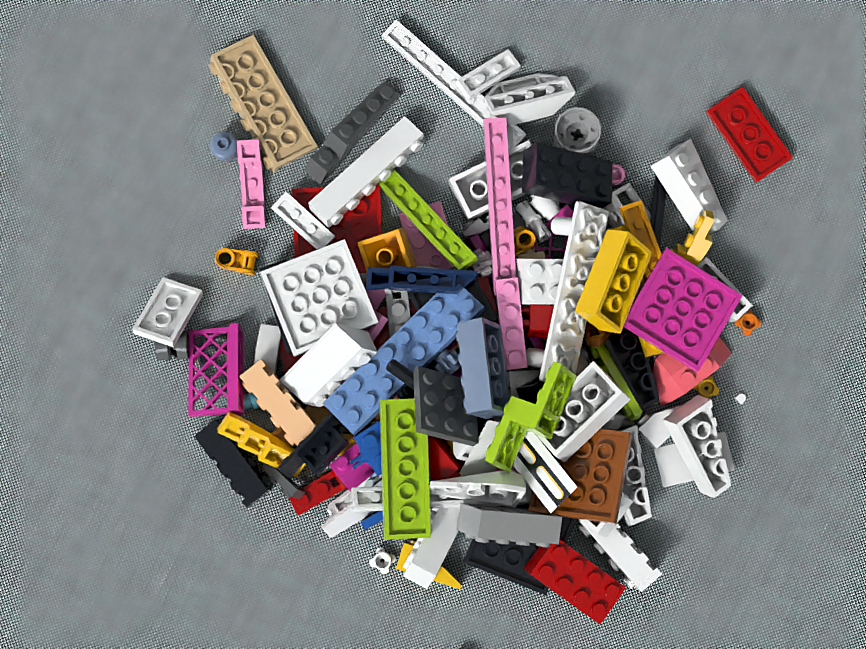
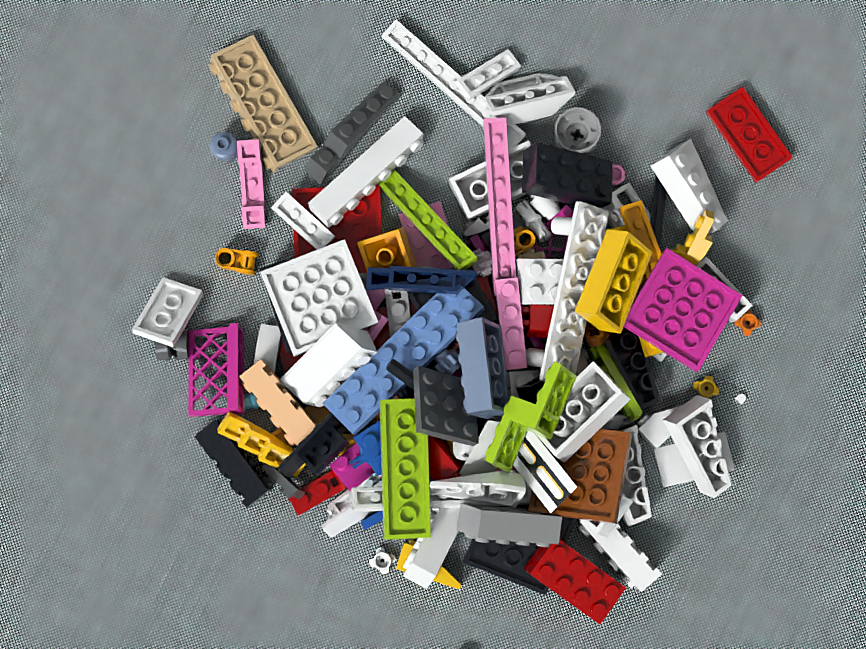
coral wedge [652,336,732,407] -> none

